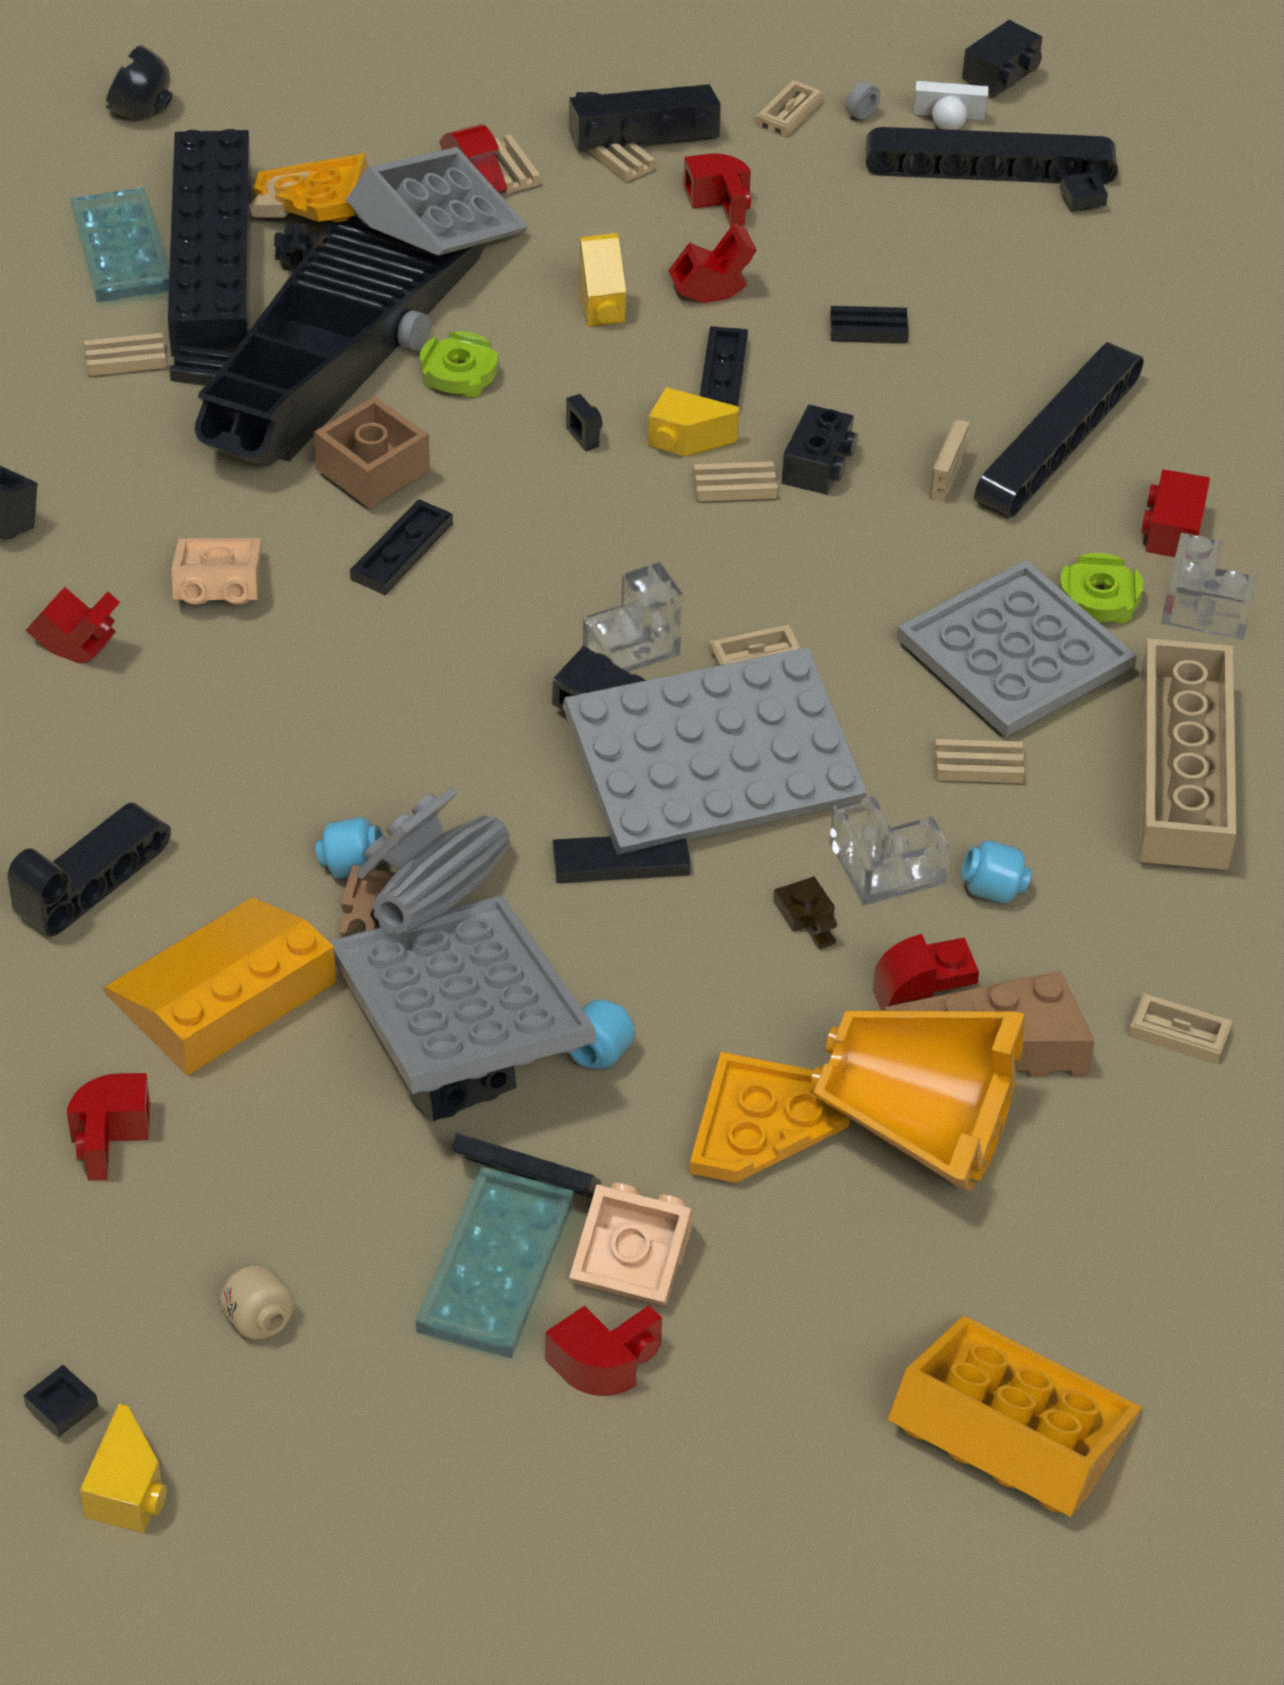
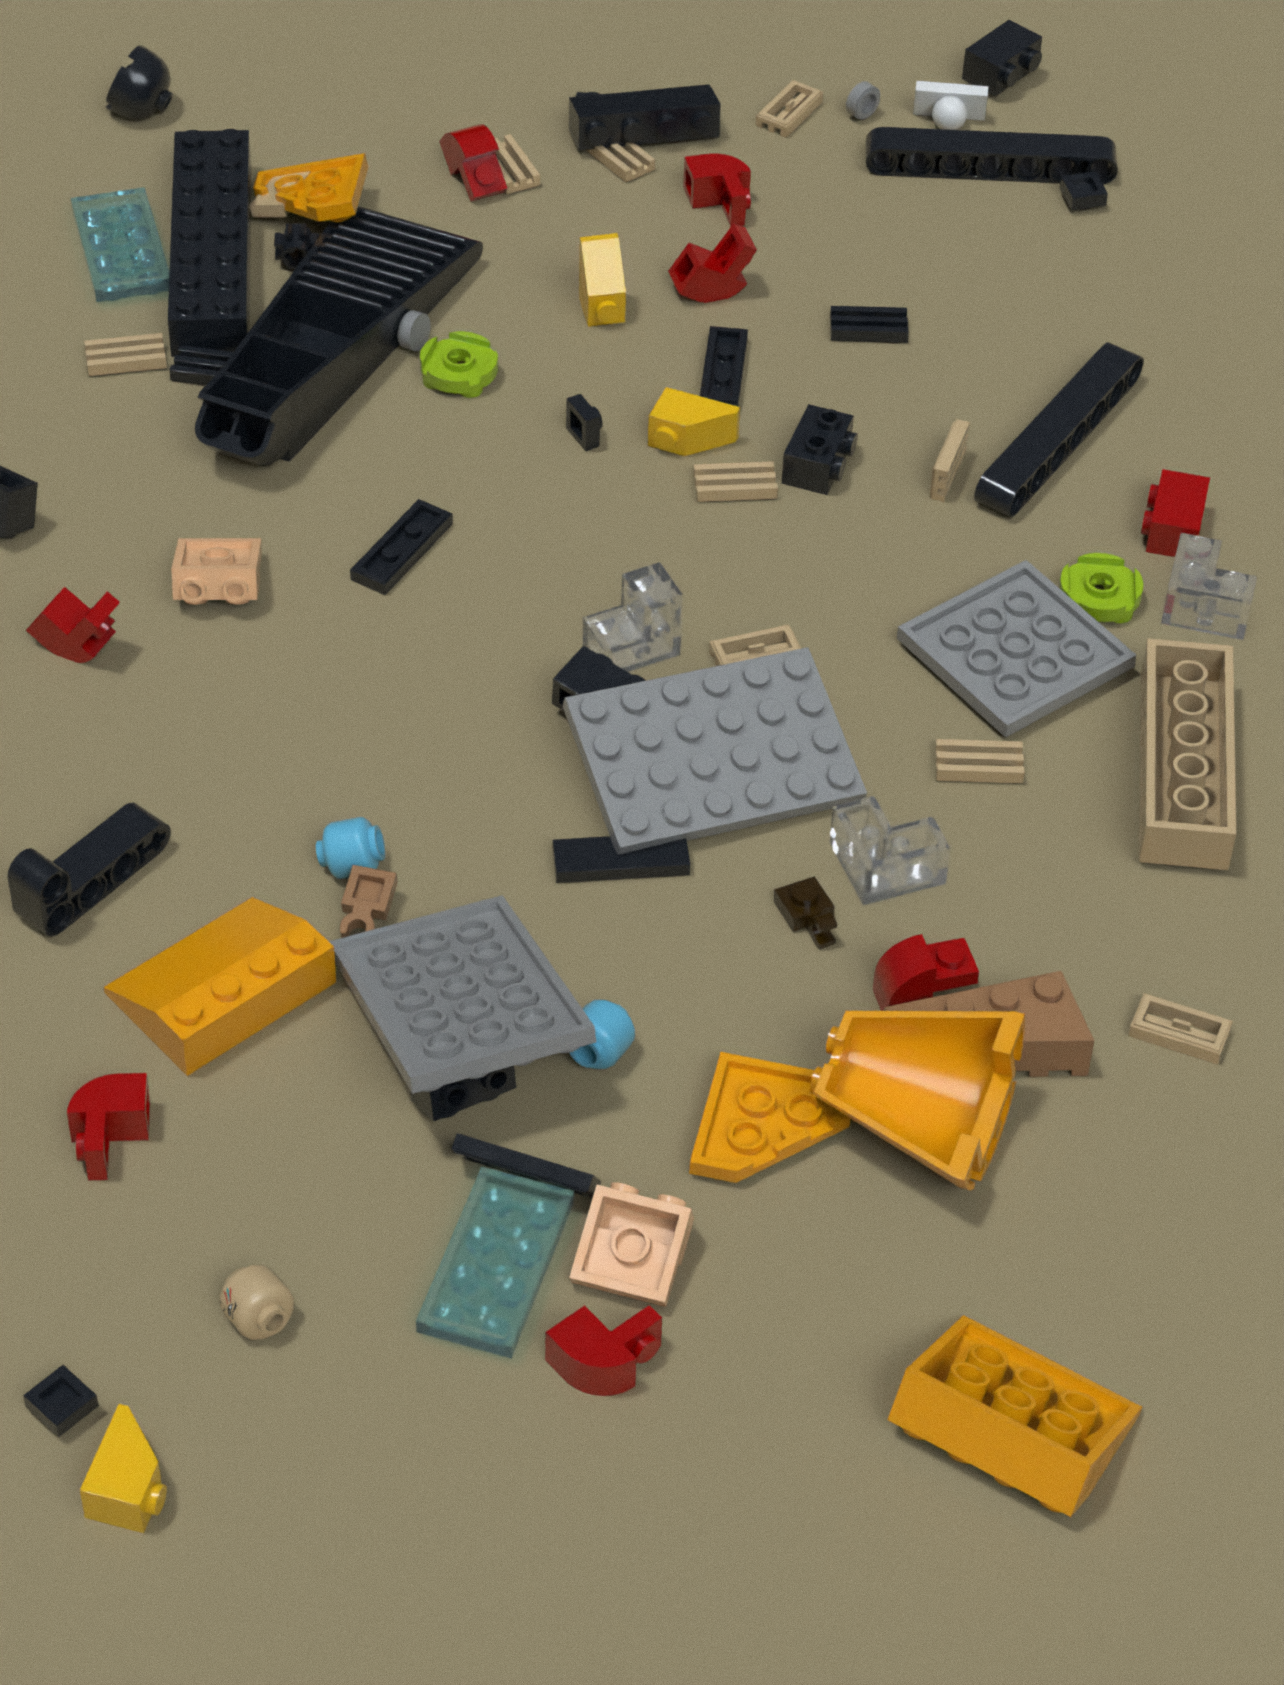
medium nougat brick [314,396,430,508] -> none
light grey slope [346,147,528,255] -> none
light grey plate [356,787,511,935] -> none
medium azure head [961,840,1031,904] -> none

